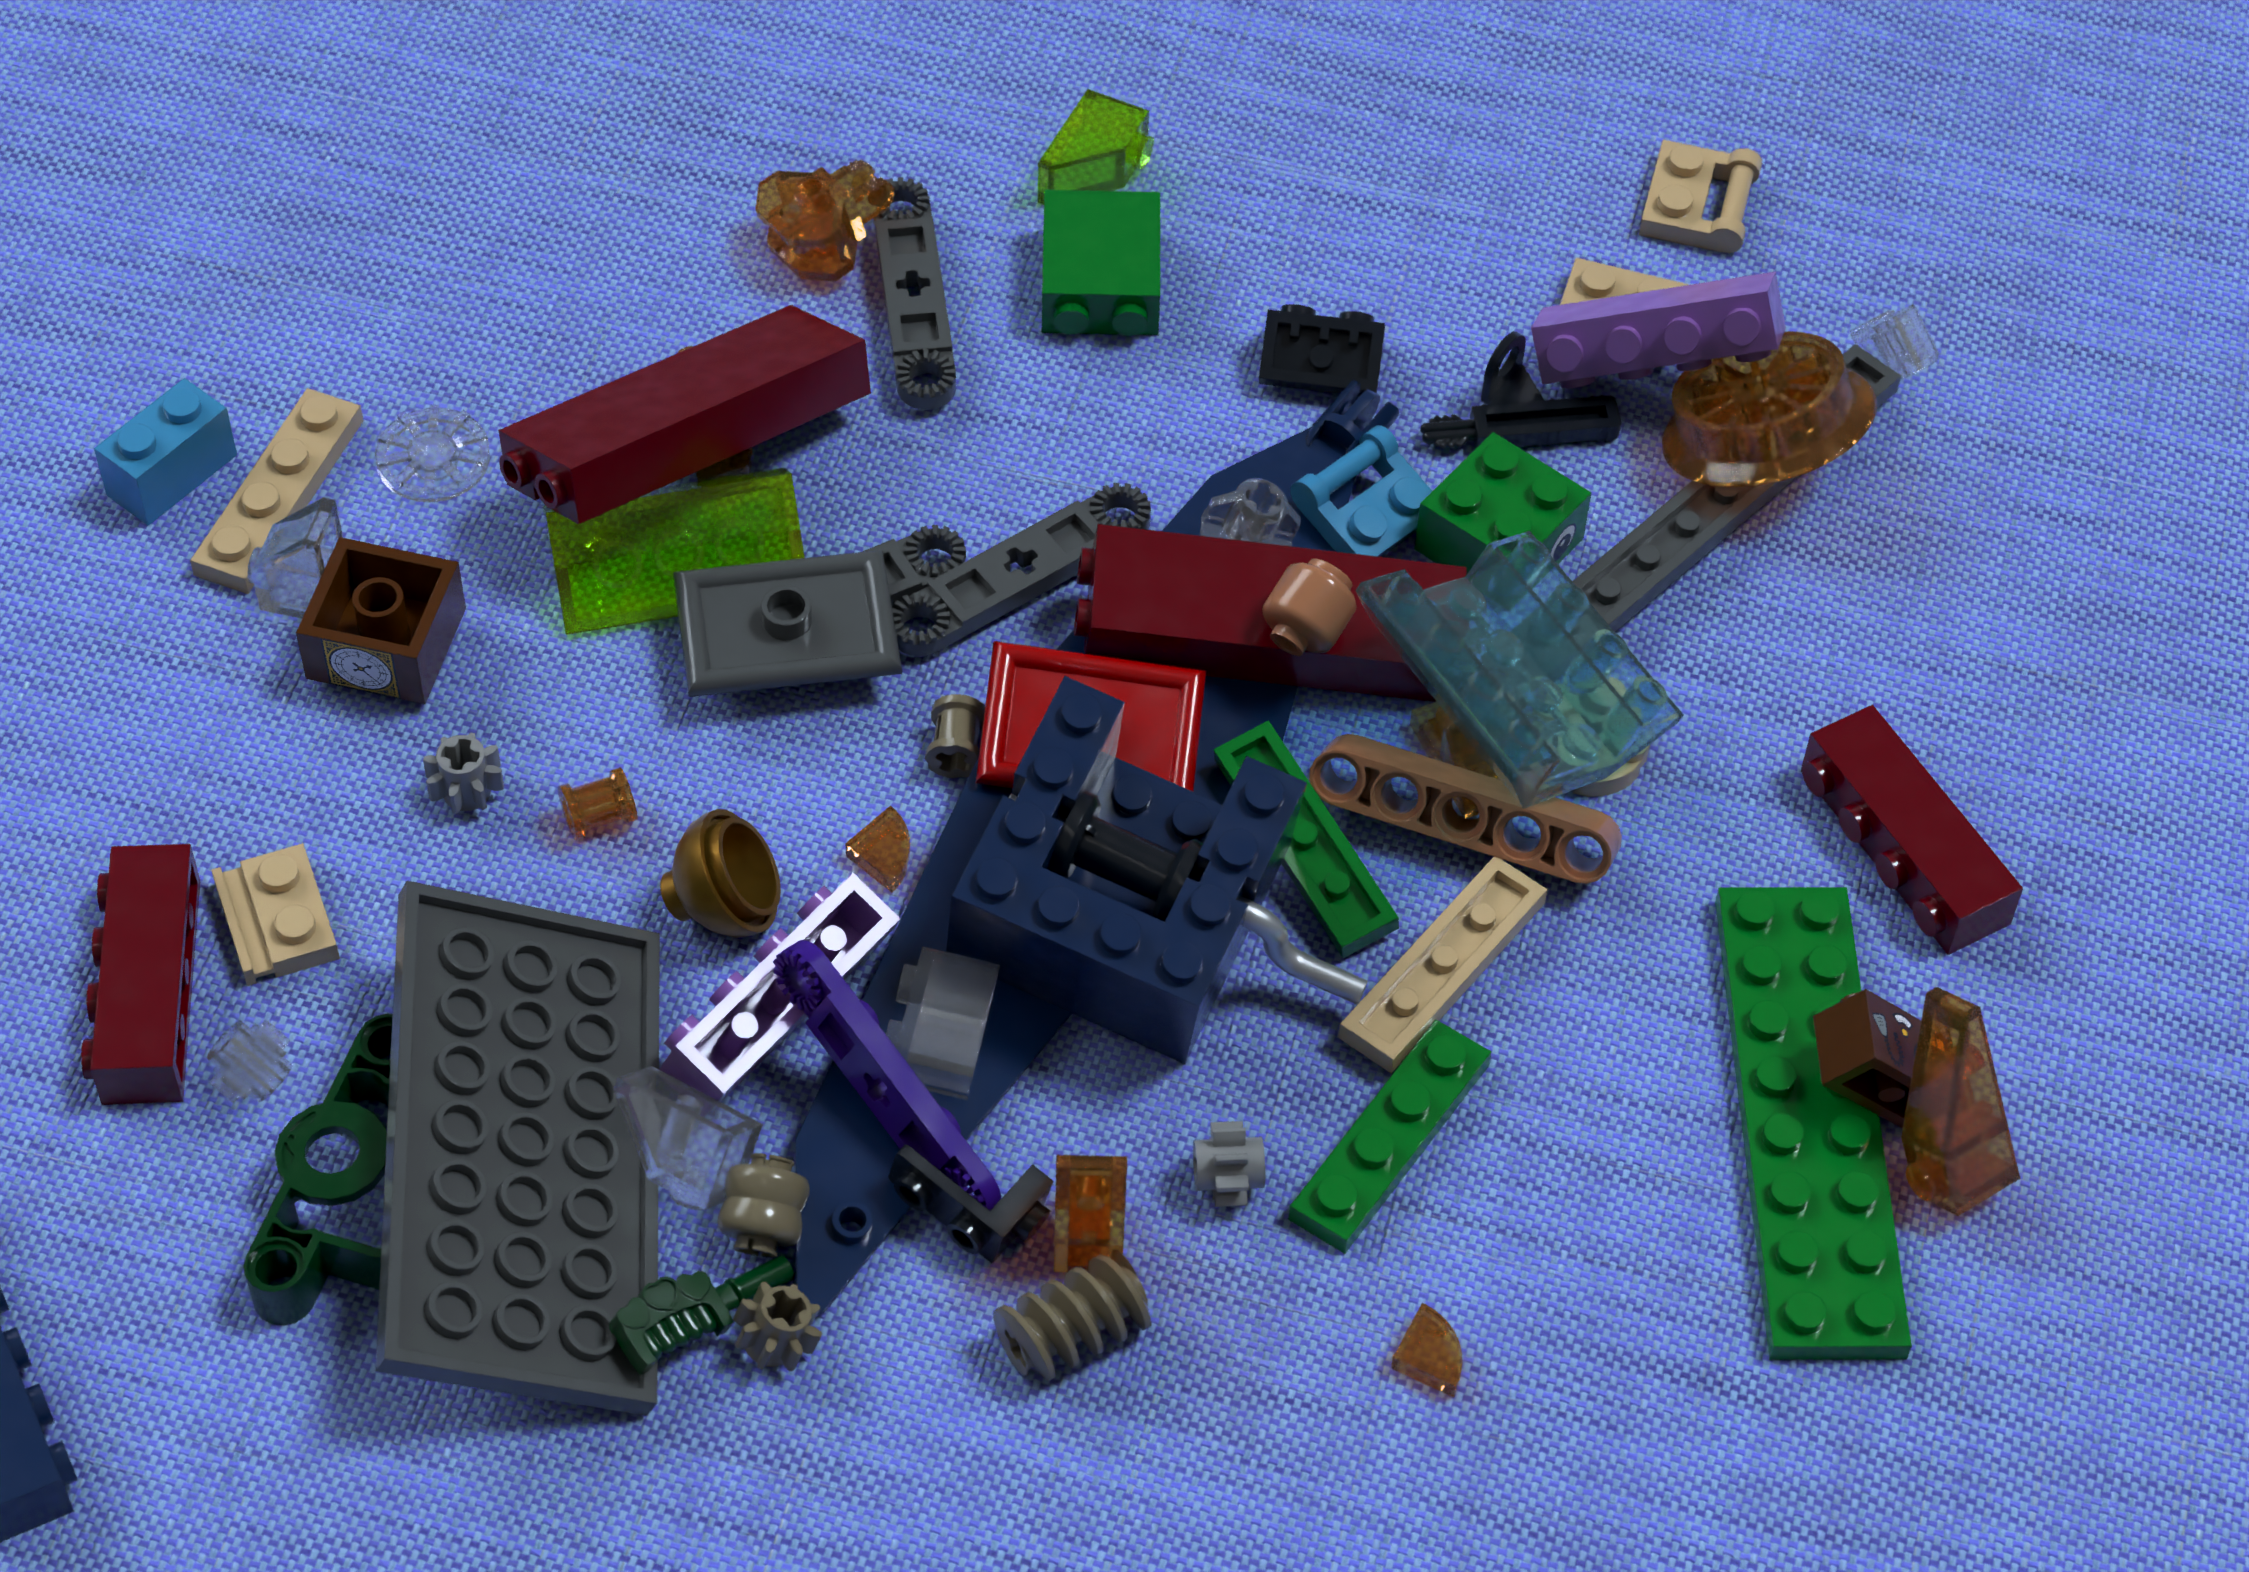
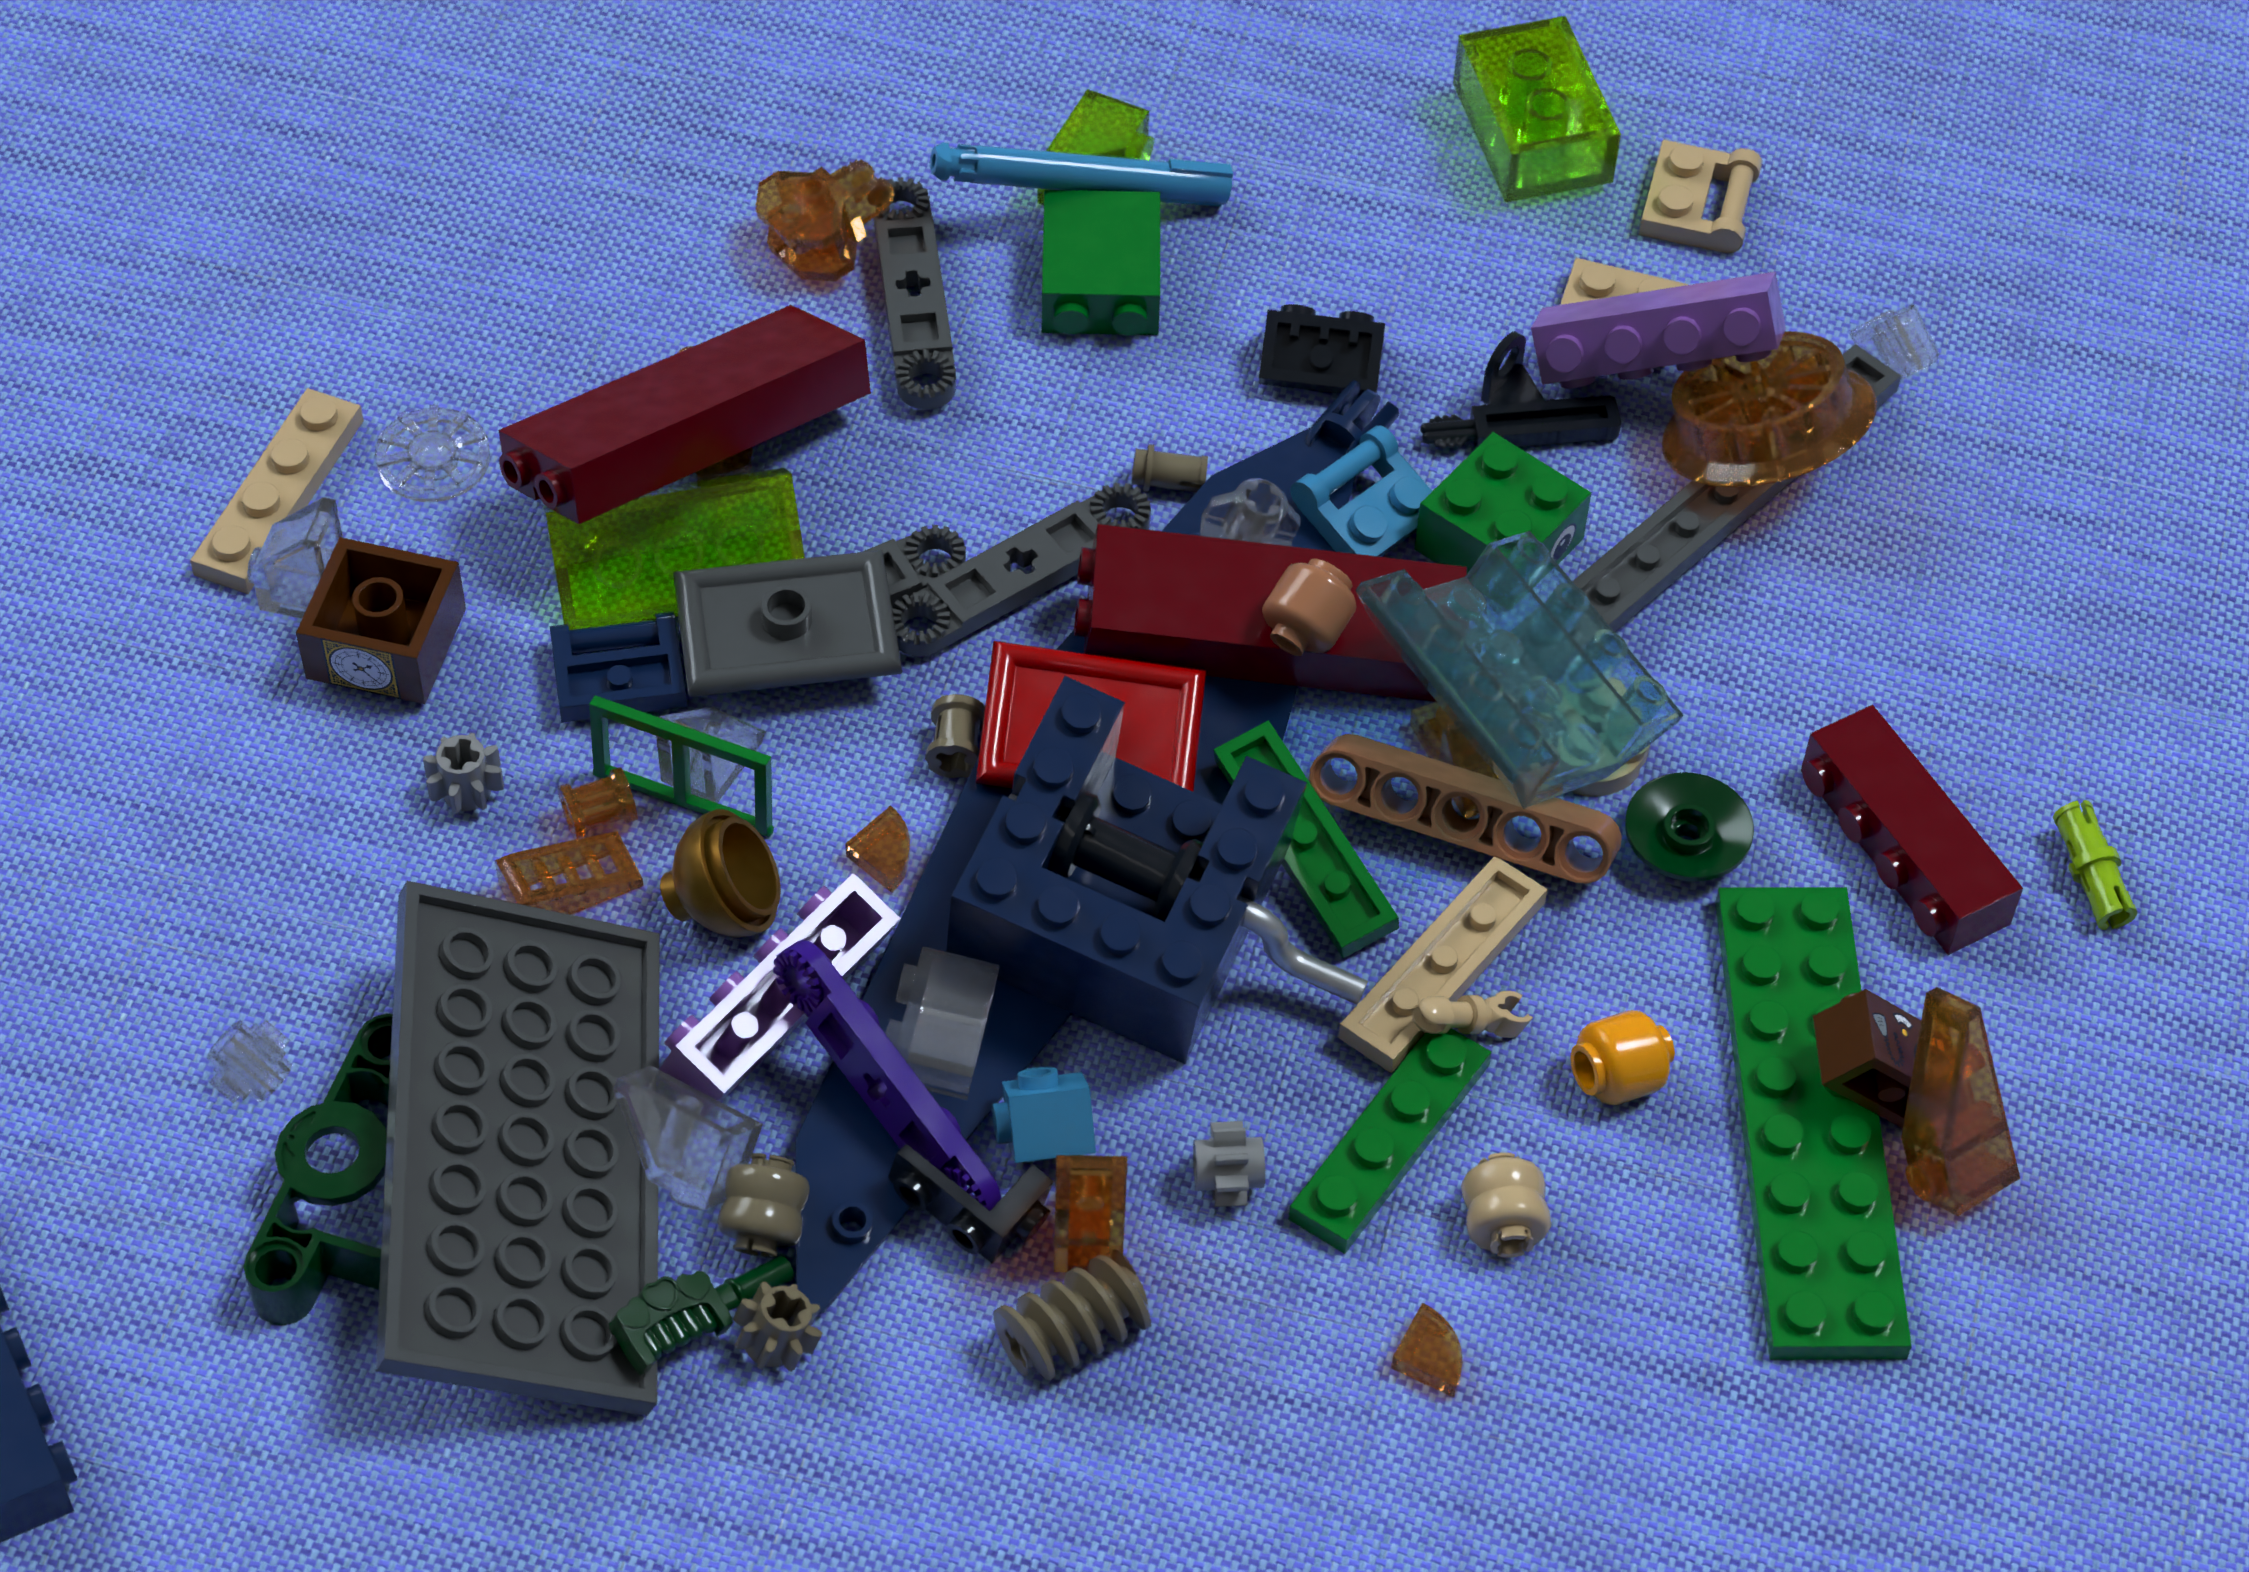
dark red brick [81,844,200,1105] -> none
dark azure brick [94,378,237,526] -> none
tan plate [211,843,340,986] -> none
none -> clear orange slope [495,831,644,915]
none -> dark blue plate [550,611,687,723]
none -> green window [589,695,774,837]
none -> clear slope [656,707,766,803]
none -> dark azure piece [930,142,1233,207]
none -> dark azure brick [992,1067,1096,1163]
none -> dark tan pin [1131,444,1208,492]
none -> tan piece [1412,991,1533,1038]
none -> clear neon green brick [1453,16,1621,203]
none -> tan piece [1461,1152,1551,1258]
none -> light orange head [1570,1010,1675,1105]
none -> dark green dish [1625,772,1754,882]
none -> lime pin [2053,800,2138,930]

